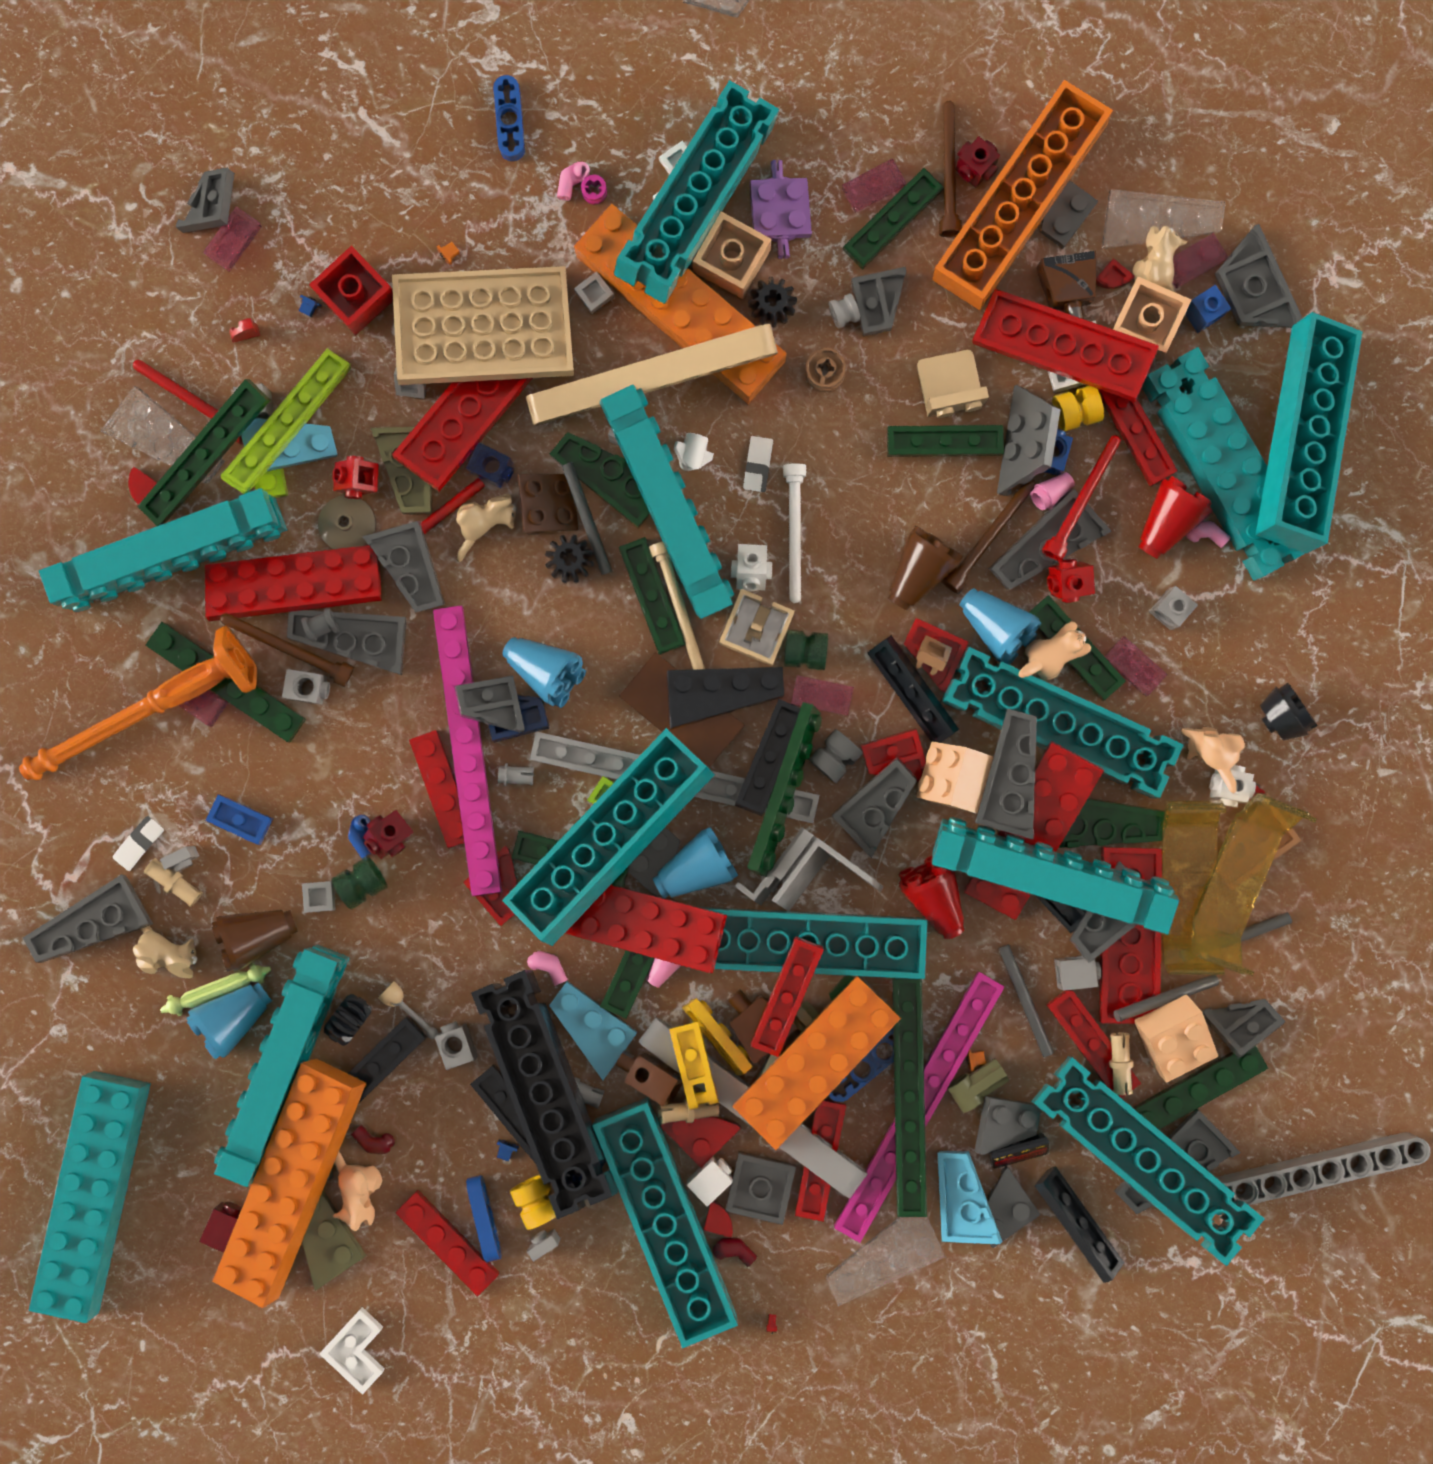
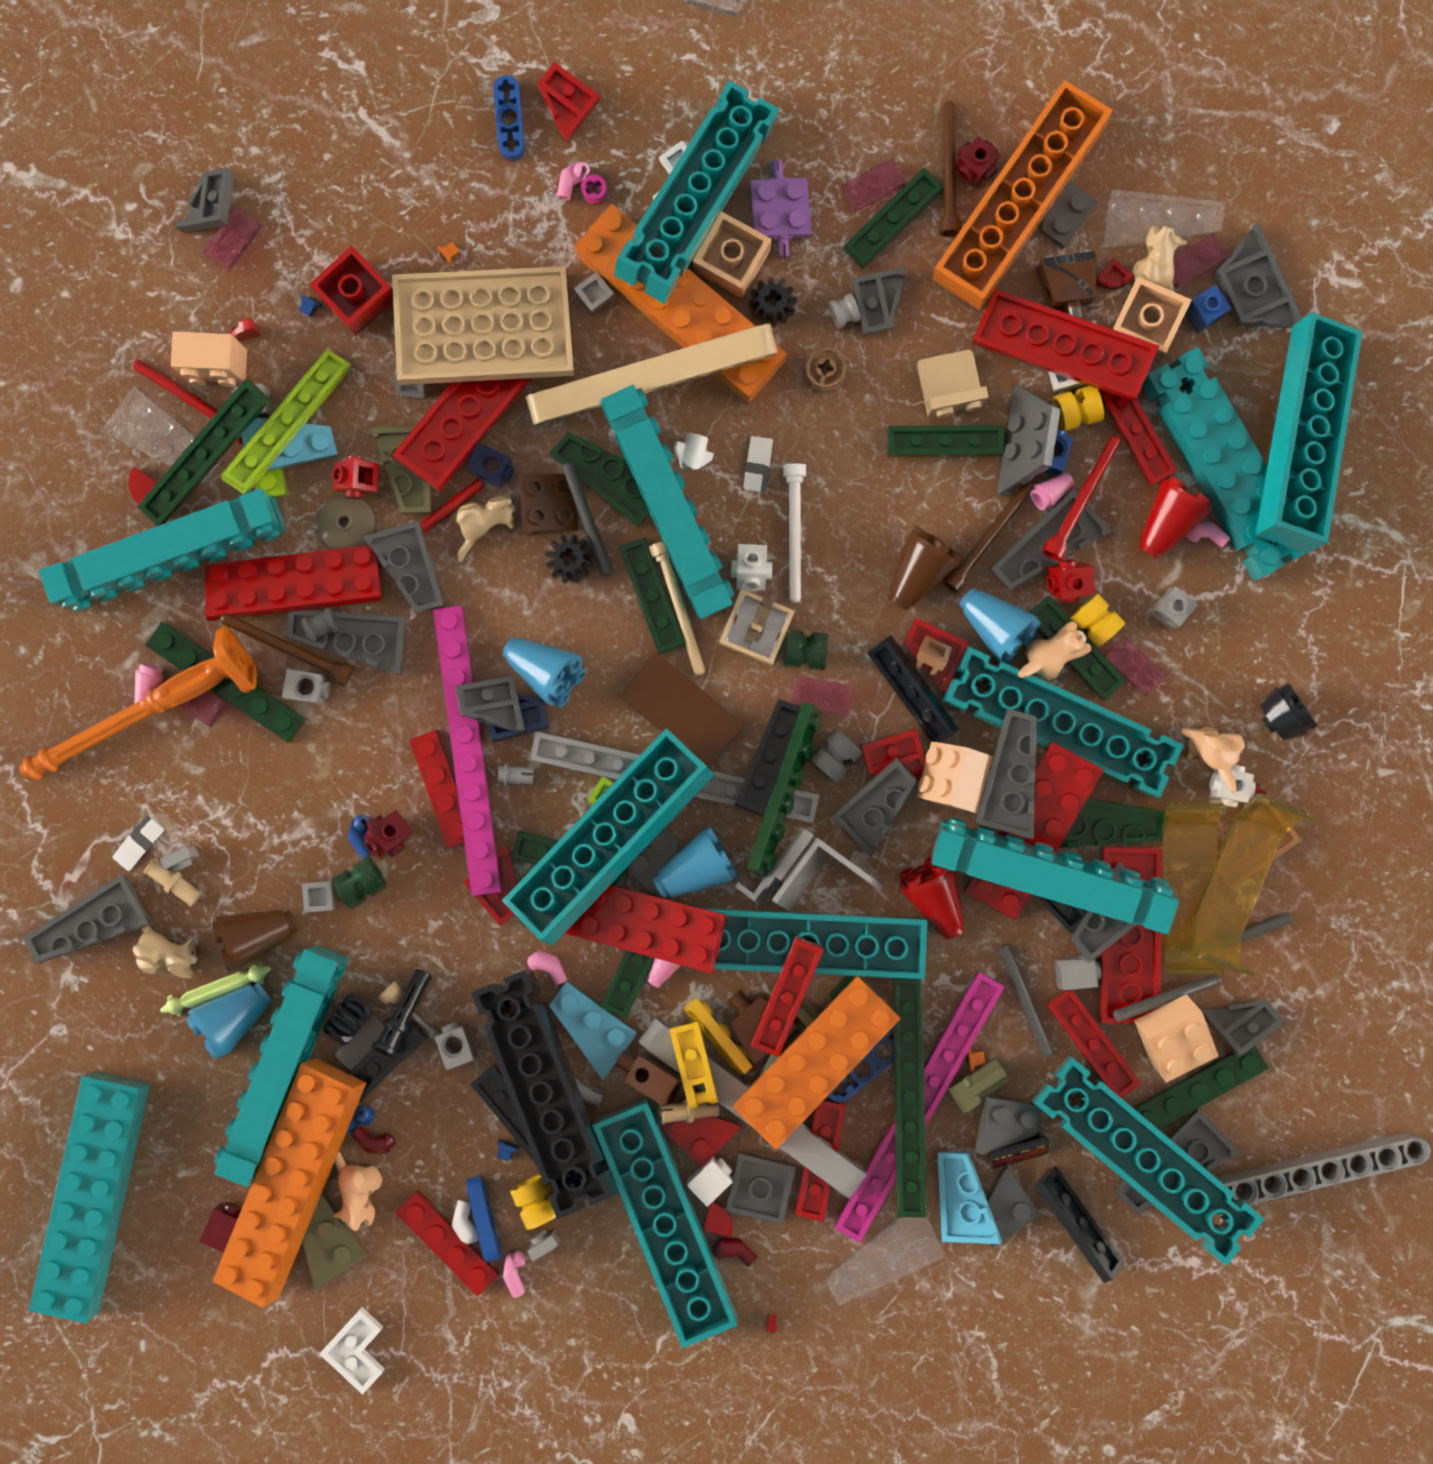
blue plate [205,794,273,845] -> none
black wing [667,667,784,729] -> none
tan pin [1109,1032,1134,1095] -> none
none -> bright pink cone [134,663,165,703]
none -> light nougat brick [171,332,247,387]
none -> light grey sticker [335,1015,385,1070]
none -> blue arm [346,1105,375,1135]
none -> black pin [371,969,432,1058]
none -> white arm [452,1200,479,1244]
none -> bright pink arm [503,1250,526,1298]
none -> red wing [537,62,600,143]
none -> yellow wheel [1070,593,1126,648]

